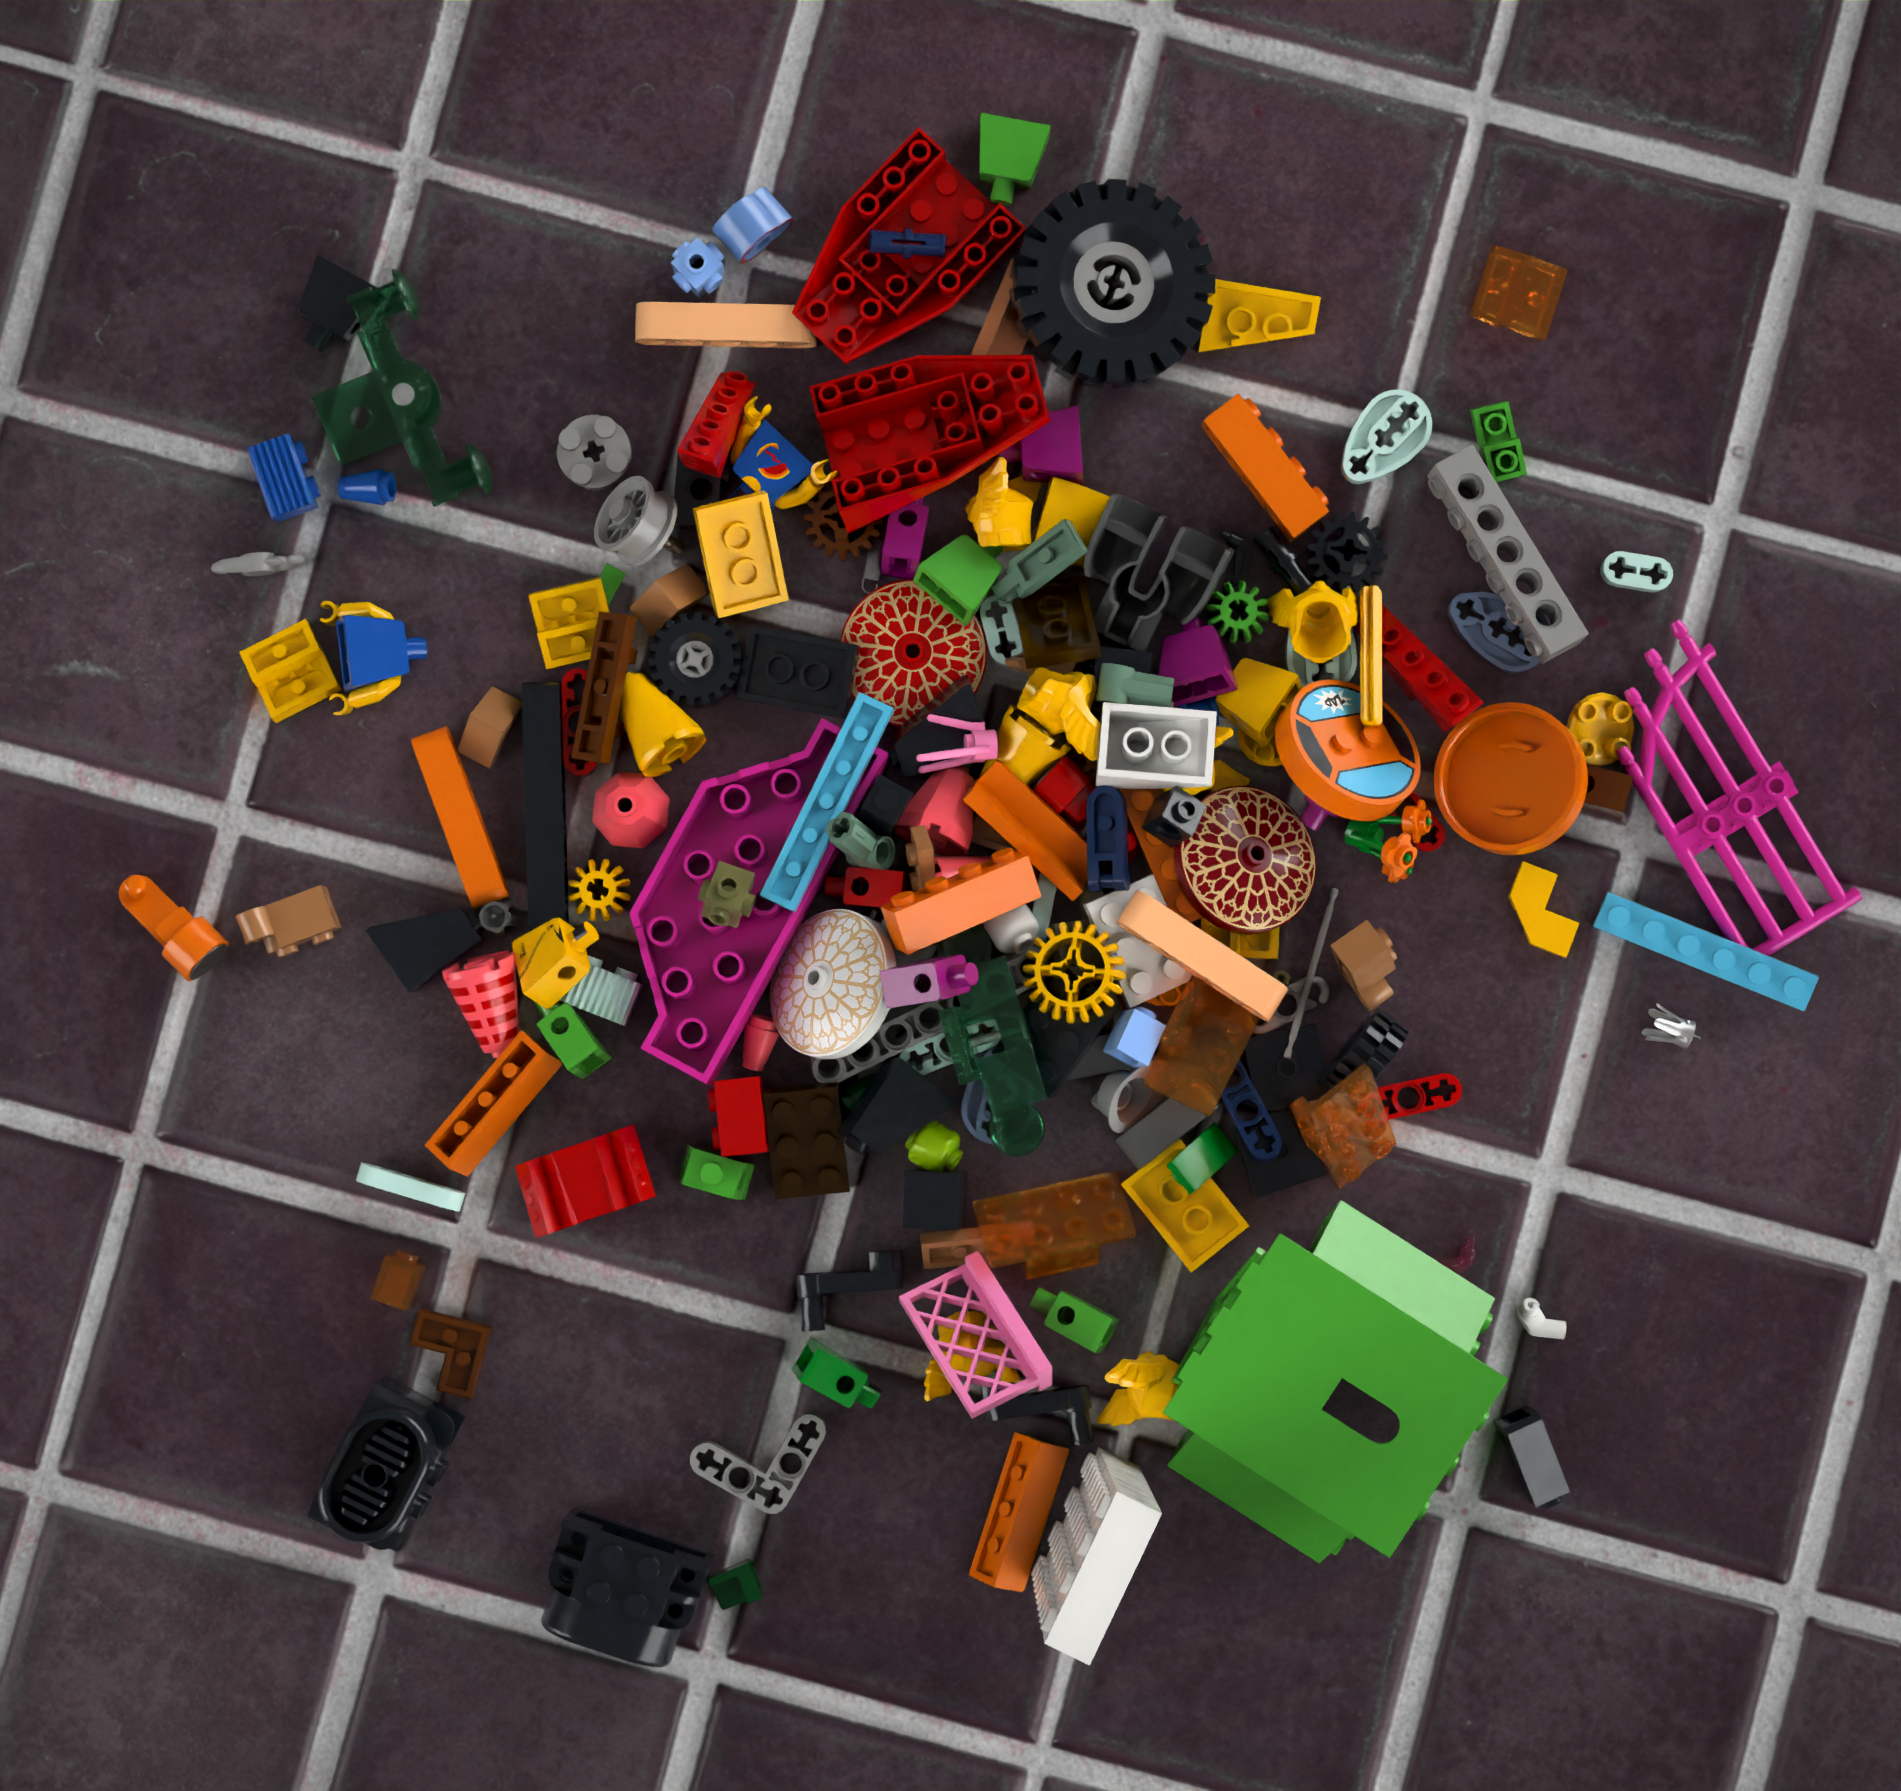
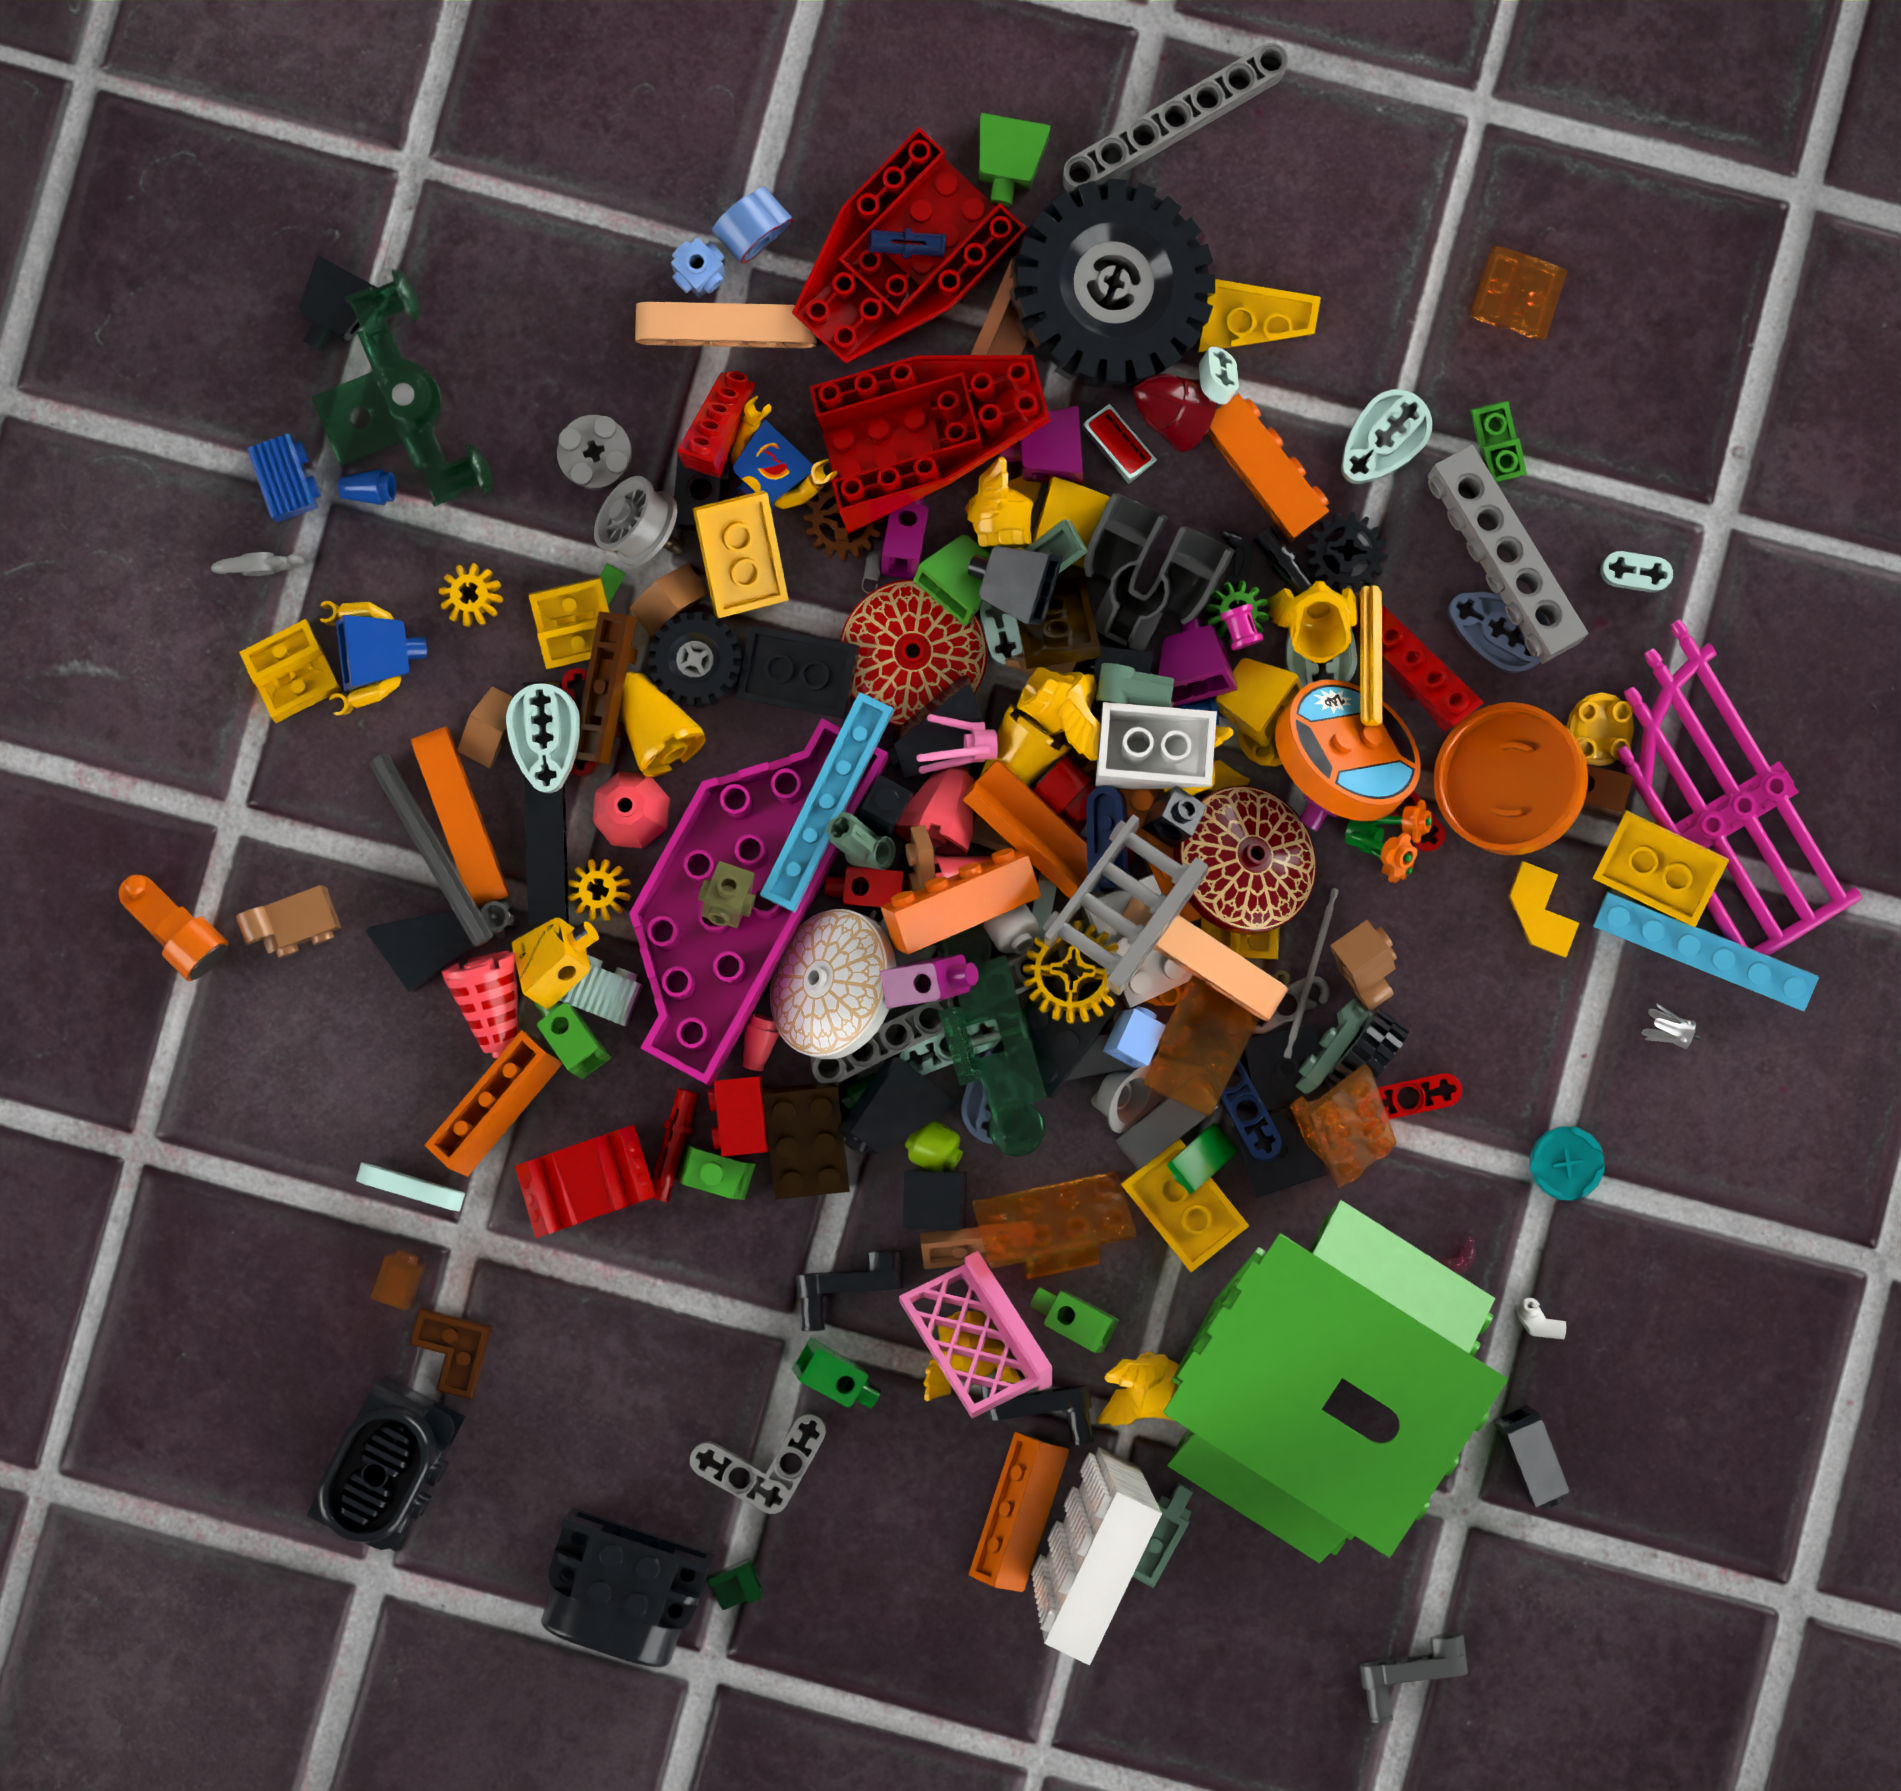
none -> dark grey axle [370,753,493,946]
none -> yellow gear [439,563,503,627]
none -> light aqua piece [506,684,580,793]
none -> red pin [651,1088,700,1202]
none -> black torso [968,546,1064,625]
none -> light grey fence [1043,814,1208,995]
none -> light grey beam [1063,43,1288,193]
none -> slope [1081,404,1157,484]
none -> sand green hinge [1132,1482,1193,1588]
none -> dark red helmet [1133,374,1217,452]
none -> light aqua beam [1199,347,1239,404]
none -> dark pink bush [1220,604,1264,651]
none -> sand green hinge [1295,998,1371,1094]
none -> dark grey beam [1359,1633,1468,1723]
none -> teal tile [1529,1126,1605,1200]
none -> yellow plate [1592,810,1729,928]

